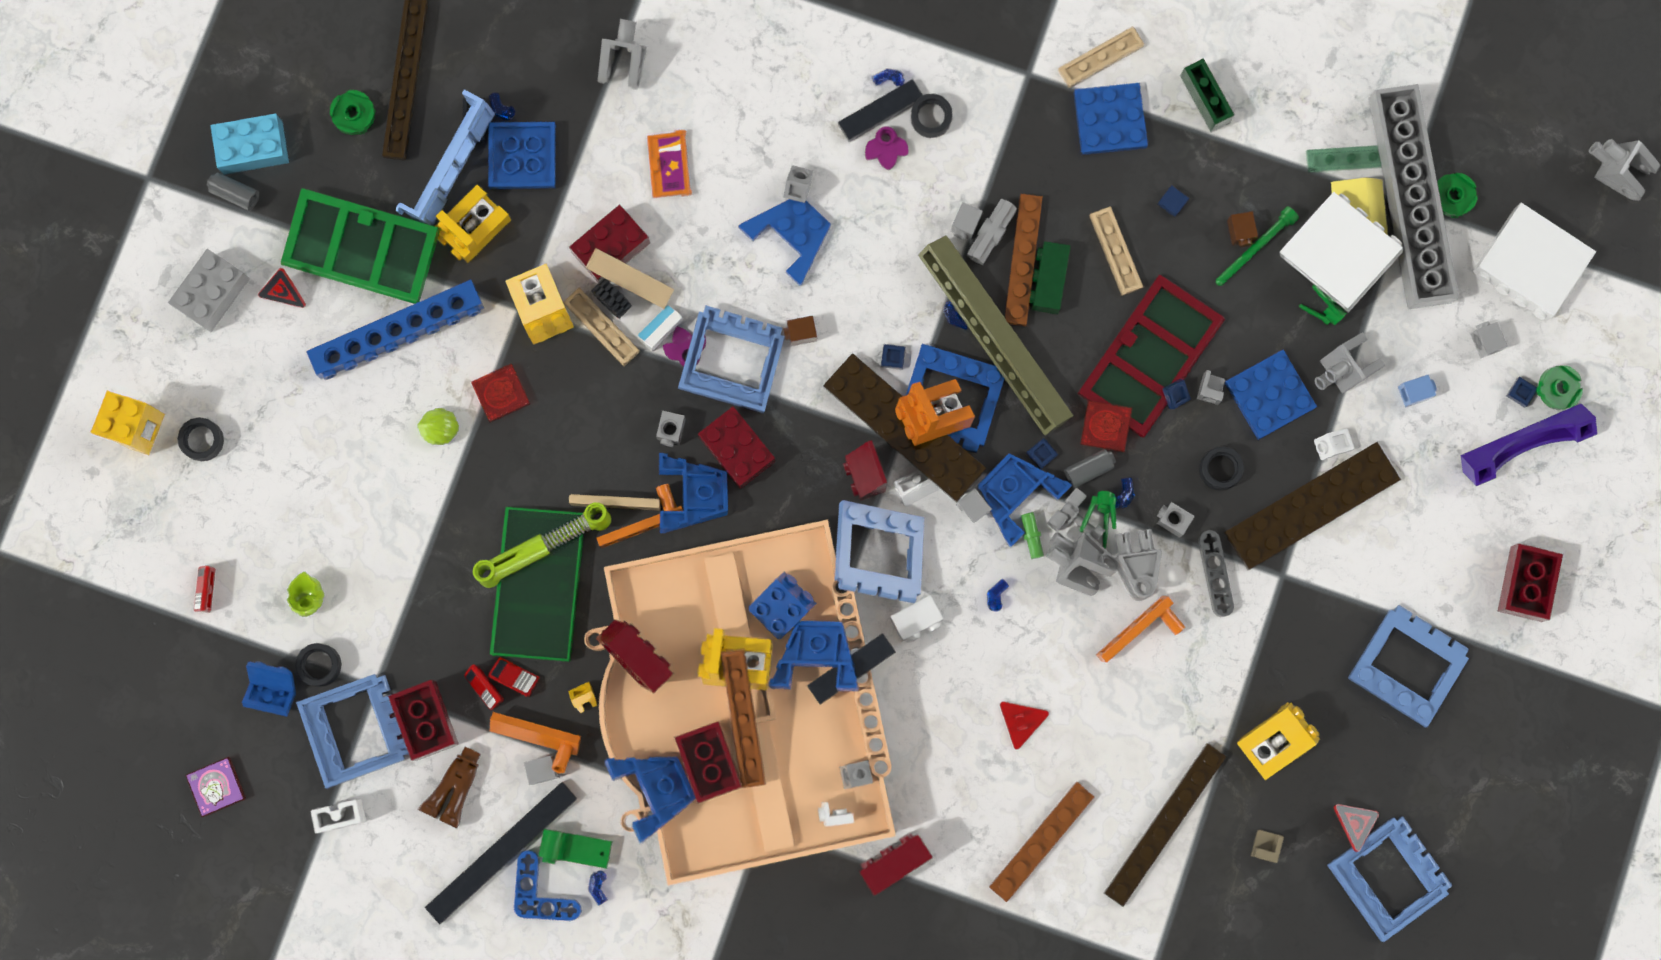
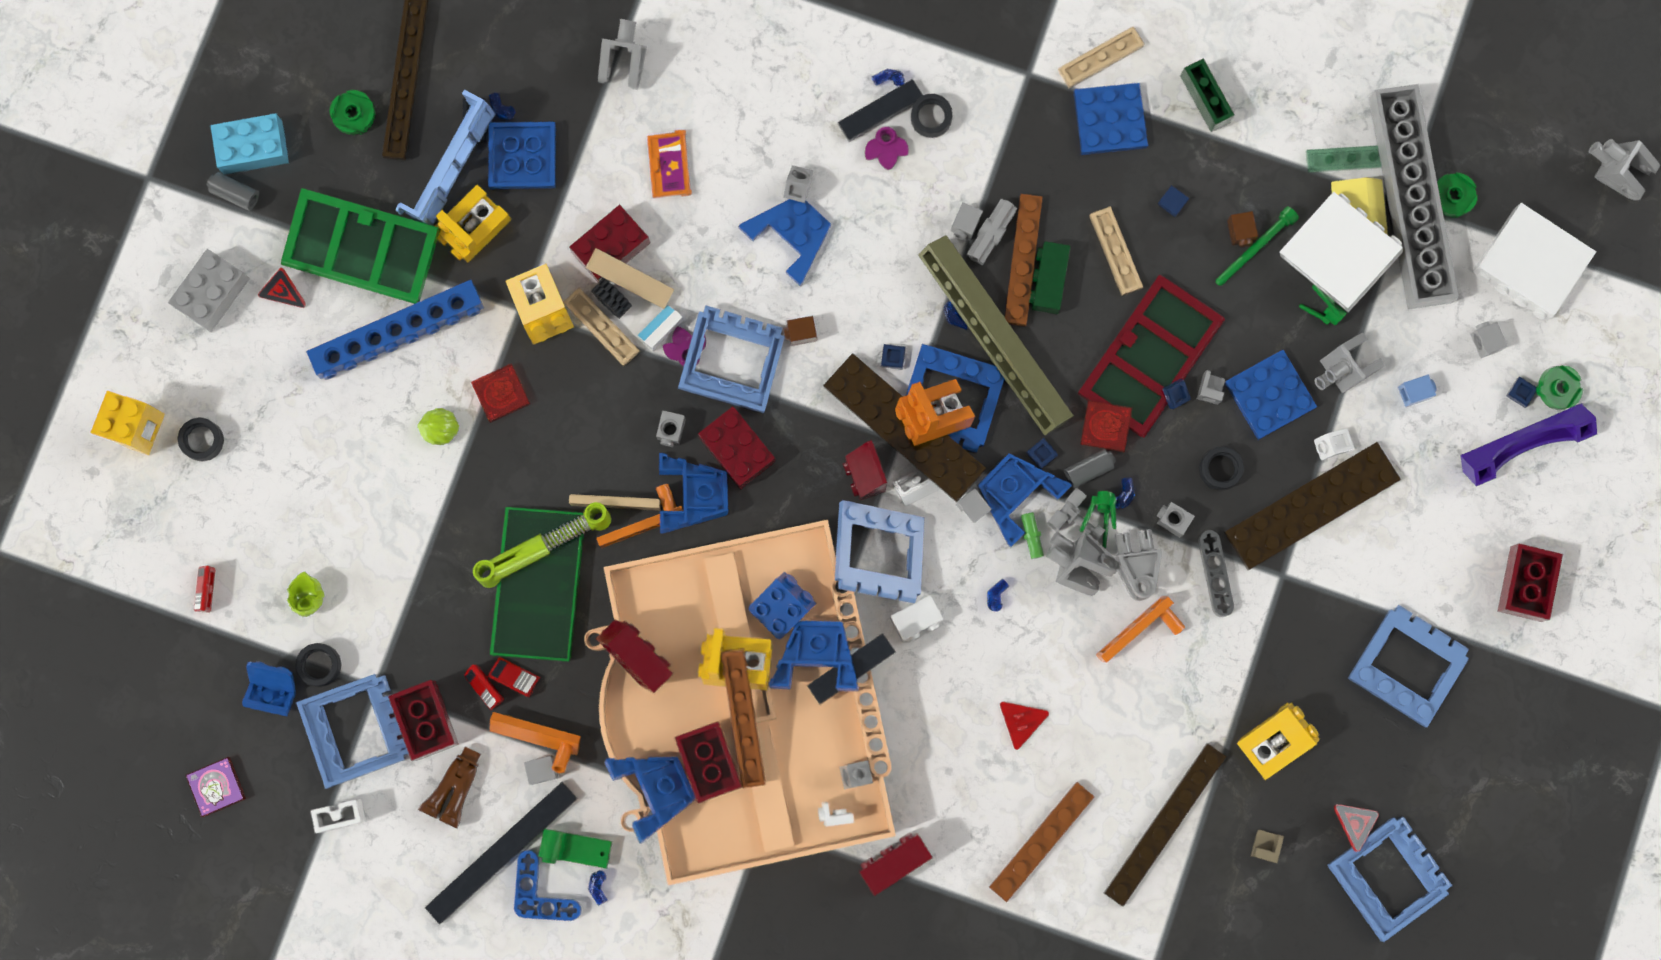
yellow tile [568,681,597,713] -> none

